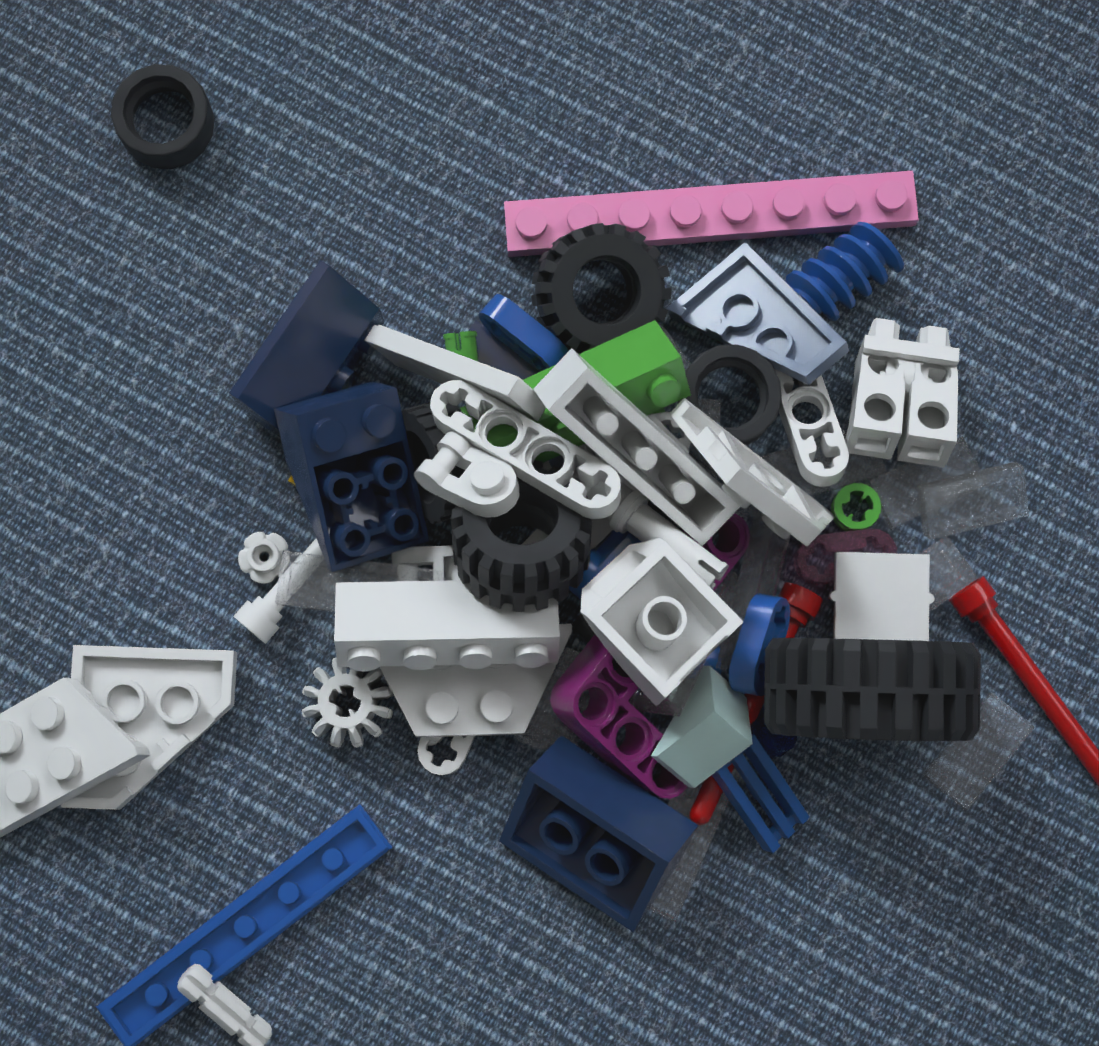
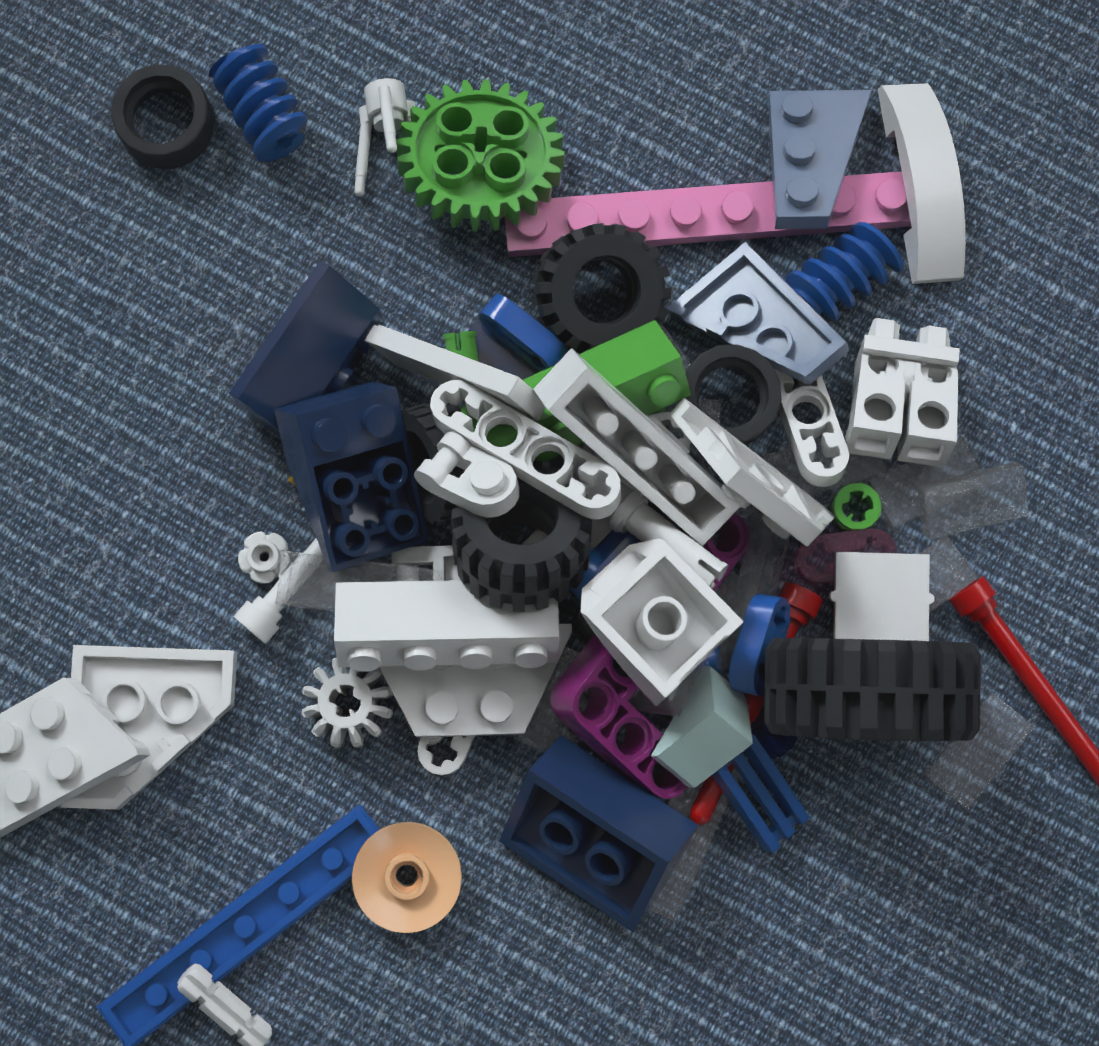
none -> blue piece [209,43,308,162]
none -> light nougat dish [352,822,462,933]
none -> white plant [354,78,415,197]
none -> bright green gear [397,79,565,232]
none -> sand blue wing [768,90,872,229]
none -> white slope [878,83,966,284]

